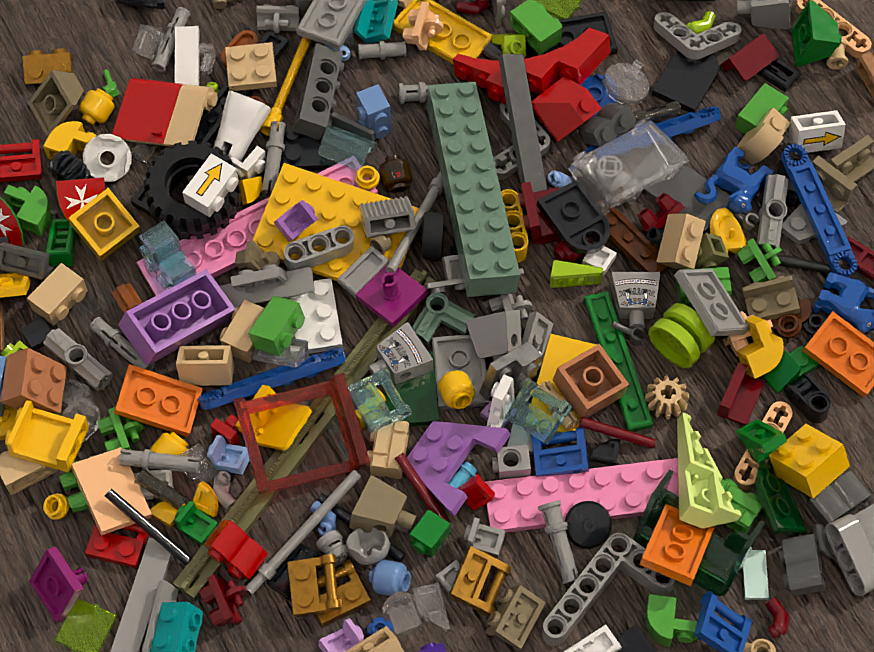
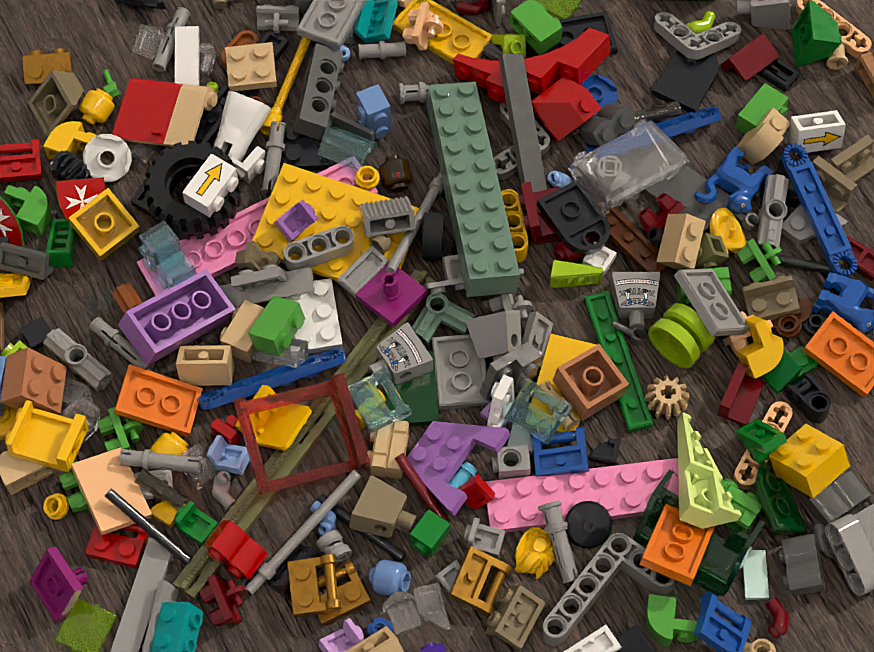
tan brick [27,263,88,326] -> none
yellow tile [192,481,219,517] -> none
yellow tile [239,176,262,205] -> none
light grey hair [346,527,390,565] -> none
yellow head [438,370,475,409] -> none
dark red bar [579,417,656,449] -> none
clear tile [602,59,650,105] -> none
none -> yellow hat [514,527,555,579]

